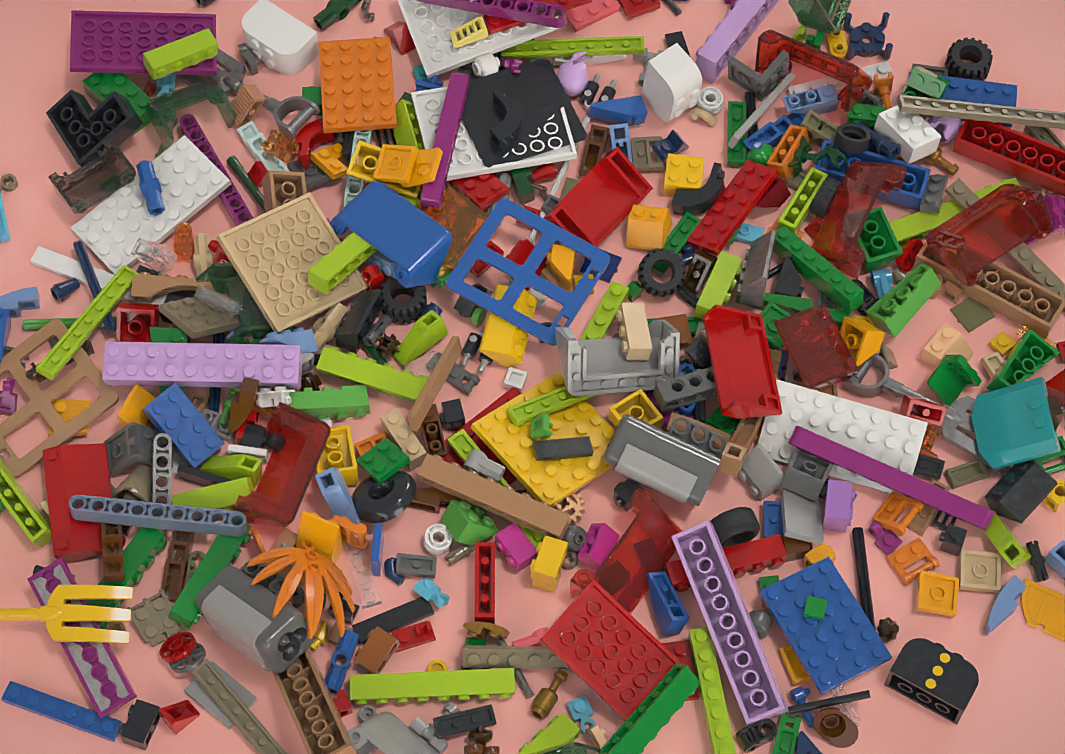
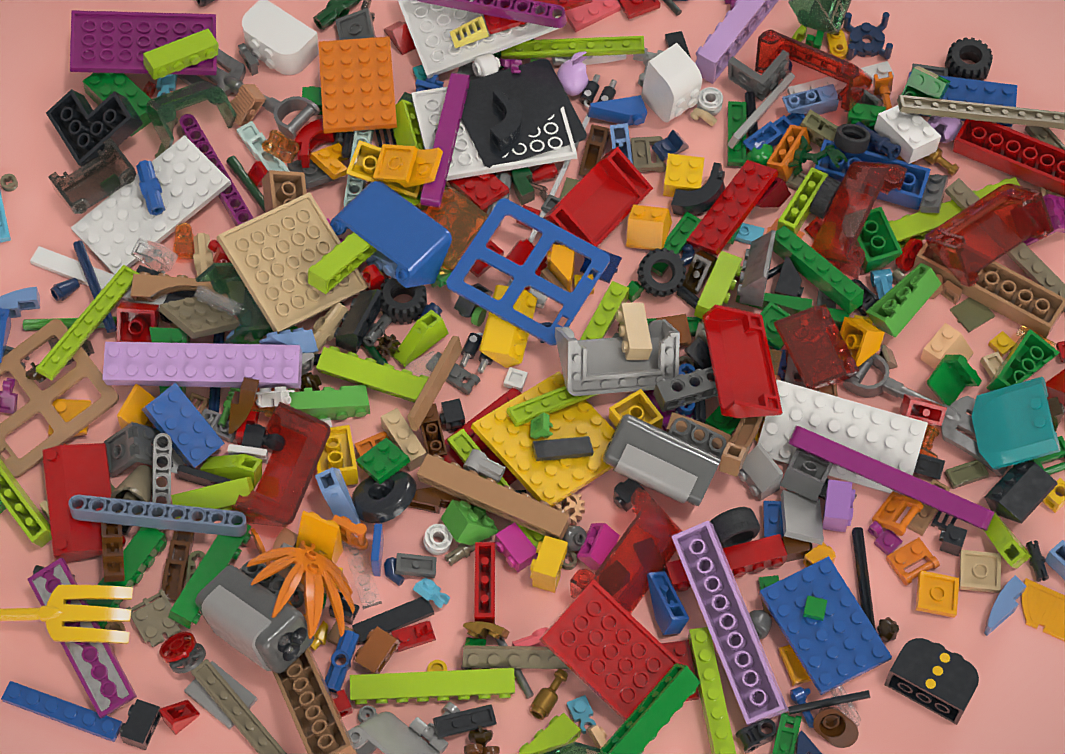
none -> dark grey plate [335,8,376,40]

